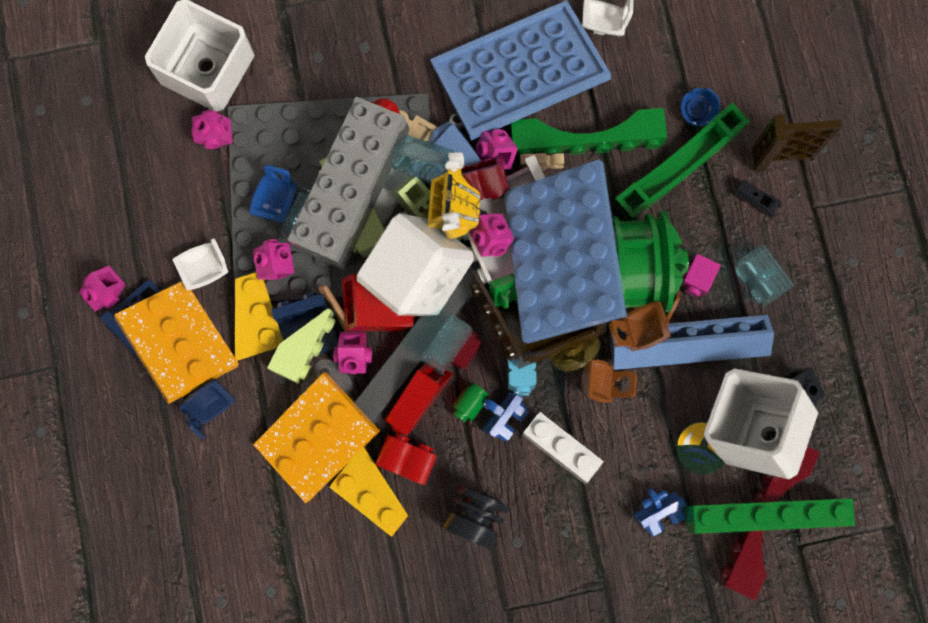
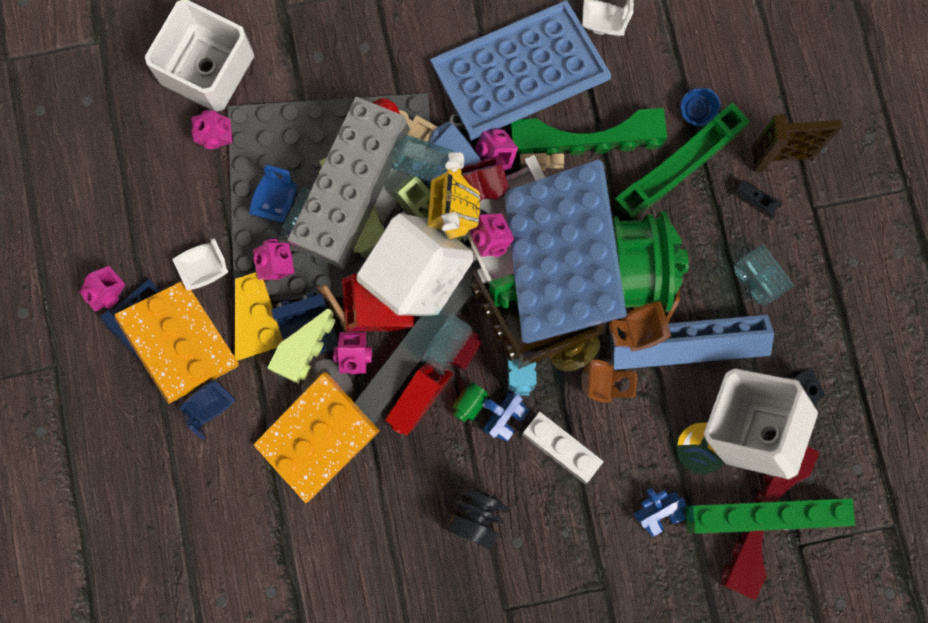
yellow wing [330,448,408,537] -> none
red brick [375,433,437,486] -> none
dark pink brick [681,254,721,298] -> none

